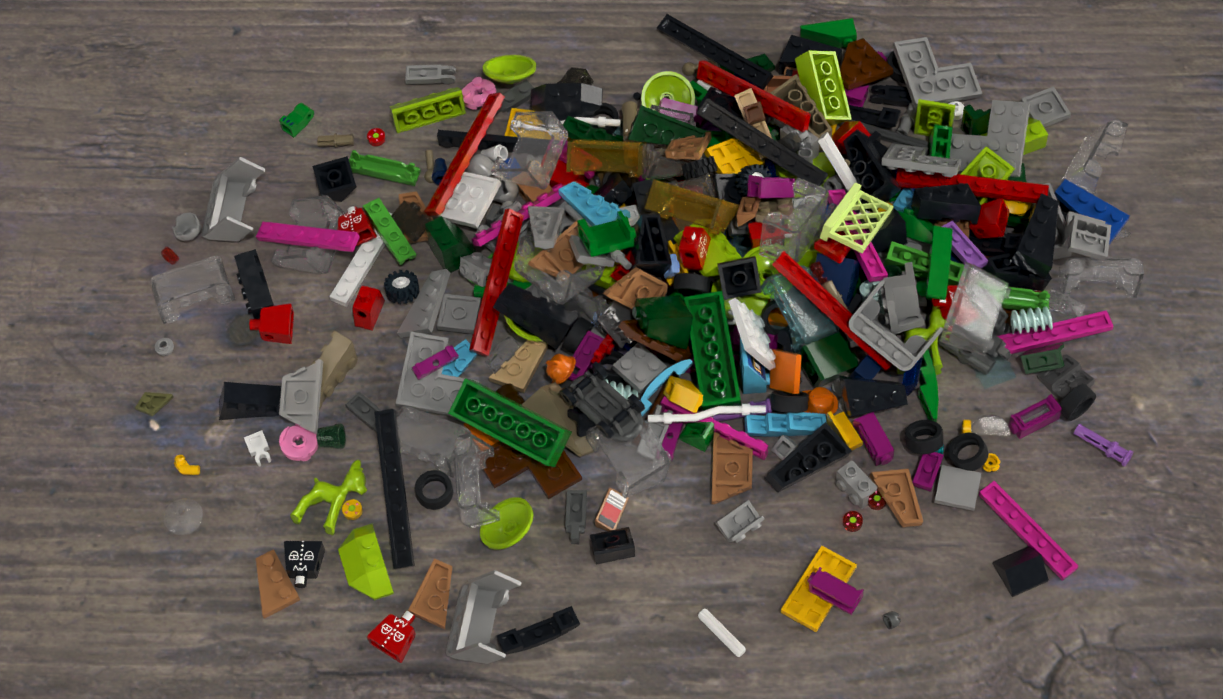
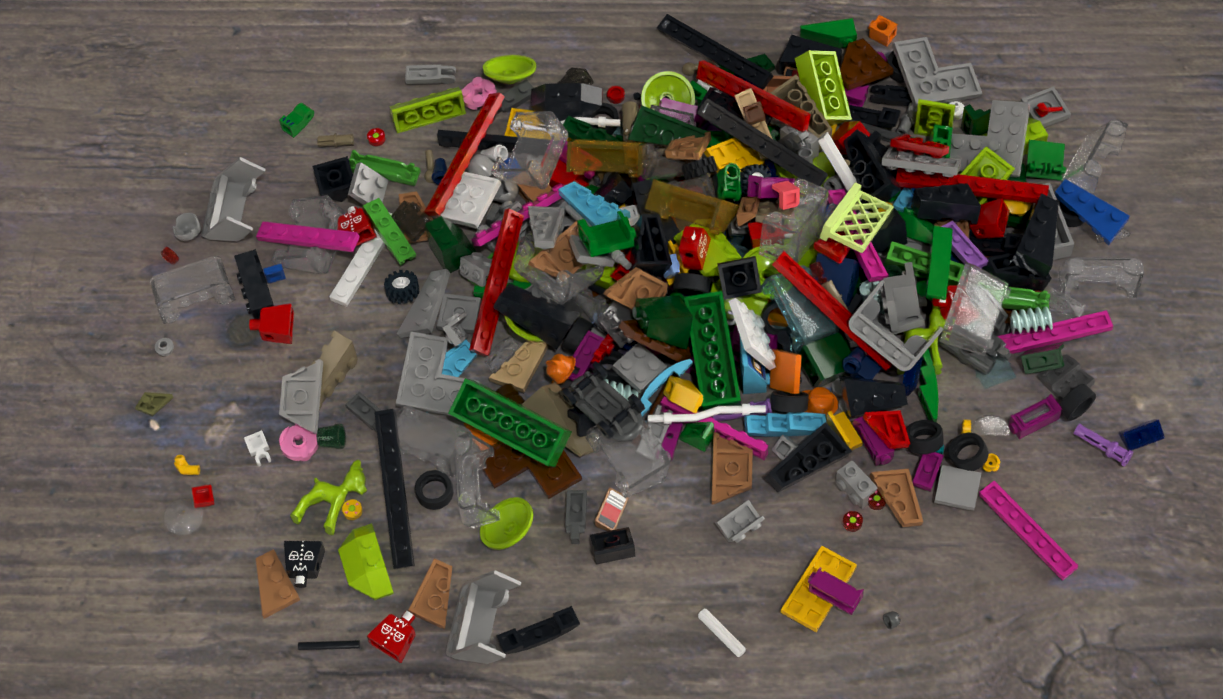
black wedge [219,382,282,420] -> none
red torso [352,286,385,331] -> none
magenta piece [412,345,459,380] -> none
black slope [992,546,1049,597] -> none
light grey bracket [1062,211,1111,261] -> none
none -> red plate [192,485,214,508]
none -> blue tile [263,264,286,283]
none -> black bar [298,640,360,650]
none -> light grey plate [348,162,388,205]
none -> light grey bracket [443,312,469,347]
none -> red tile [607,86,625,104]
none -> green piece [717,163,741,201]
none -> coral panel [772,181,800,210]
none -> dark blue cone [843,347,865,374]
none -> red wing [863,410,910,449]
none -> orange brick [868,15,898,47]
none -> red wing [890,133,950,158]
none -> green hinge [1026,140,1066,181]
none -> red hand [1035,102,1063,117]
none -> clear blue slope [1119,419,1165,451]

